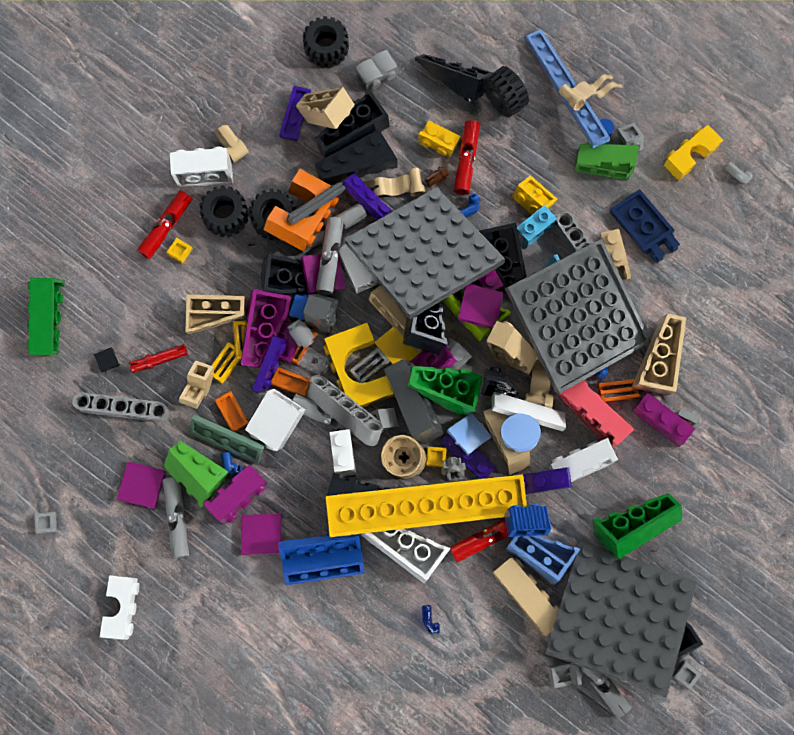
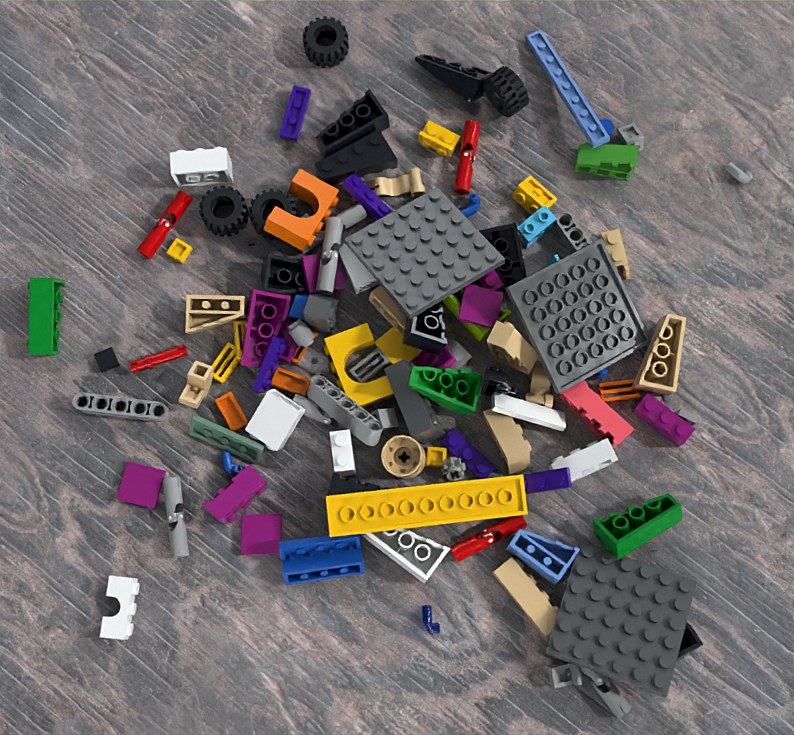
light grey tile [34,512,57,534] -> none
bright green wedge [163,441,228,509] -> none
tan piece [215,125,249,163] -> none
dark grey axle [287,182,345,225] -> none
tan wedge [296,87,355,129] -> none
light grey brick [356,50,398,90] -> none
reddish brown pin [424,166,449,188] -> none
light blue piece [447,413,492,455] -> none
light blue tile [501,413,541,452] -> none
blue brick [504,504,552,537] -> none
tan flag [559,74,623,111] -> none
dark blue tile [610,189,680,263] -> none
yellow arch [663,125,723,181] -> none
light grey tile [672,661,702,690] -> none

